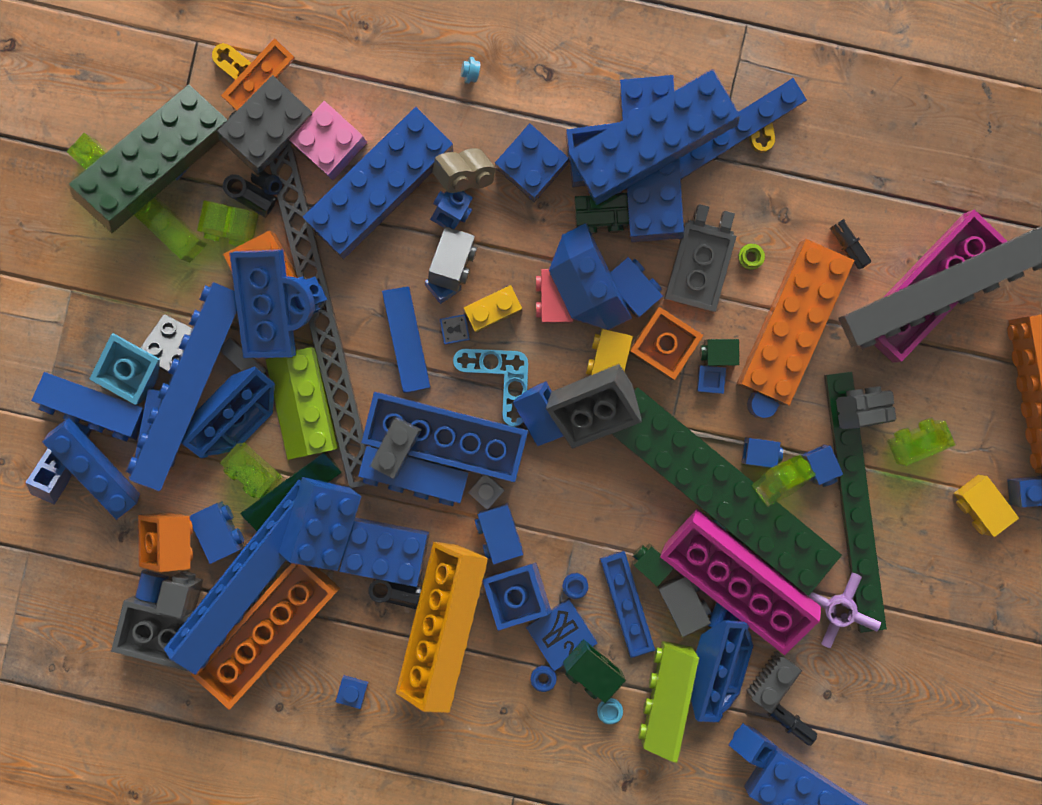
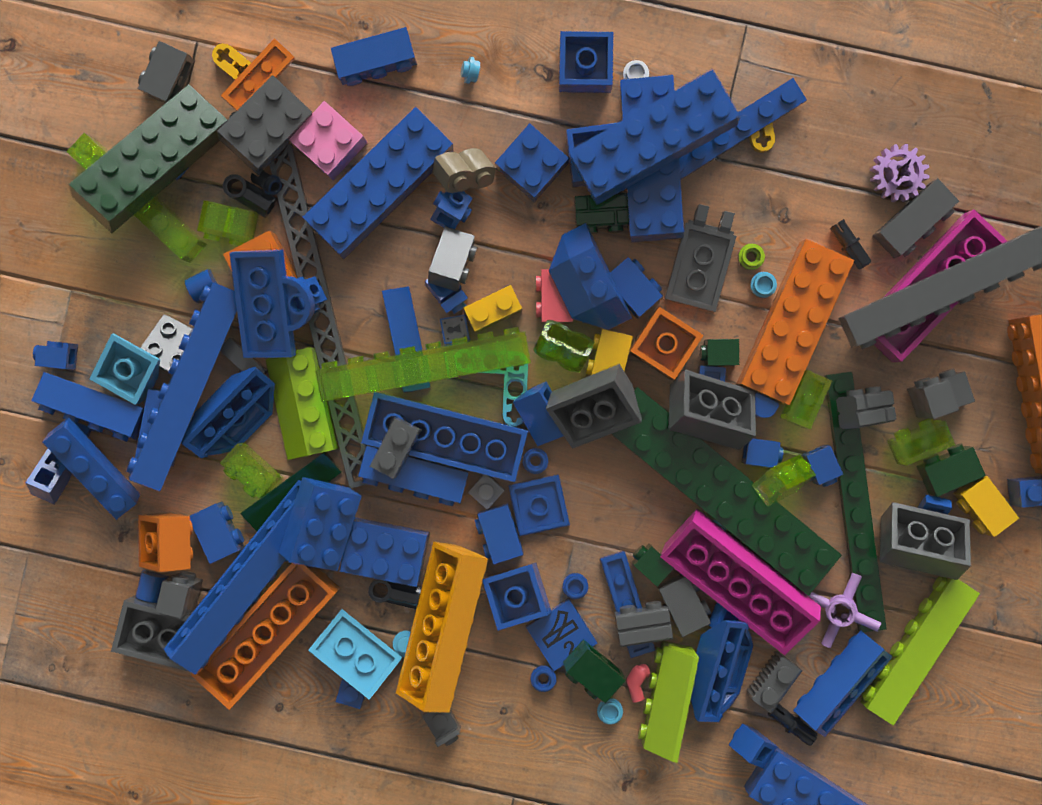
none -> blue brick [33,341,78,370]
none -> dark grey brick [137,41,195,103]
none -> blue brick [184,269,217,304]
none -> medium azure plate [308,609,402,700]
none -> clear neon green brick [315,327,531,402]
none -> blue brick [331,27,417,86]
none -> medium azure plate [393,630,411,657]
none -> dark grey bracket [422,709,461,747]
none -> blue plate [441,290,468,314]
none -> blue tile [508,474,570,536]
none -> blue plate [523,448,549,474]
none -> clear neon green brick [533,320,595,372]
none -> blue brick [559,31,614,93]
none -> dark grey brick [614,601,673,647]
none -> white plate [623,60,649,79]
none -> coral arm [626,664,650,703]
none -> dark grey brick [669,370,756,450]
none -> medium azure plate [750,272,777,298]
none -> clear neon green brick [780,370,832,429]
none -> blue brick [793,630,892,737]
none -> lime brick [860,576,980,726]
none -> lavender gear [870,144,930,202]
none -> dark grey brick [873,178,959,258]
none -> dark grey brick [880,502,971,580]
none -> dark grey brick [907,369,975,419]
none -> dark green brick [917,444,986,497]
none -> blue plate [918,495,952,515]

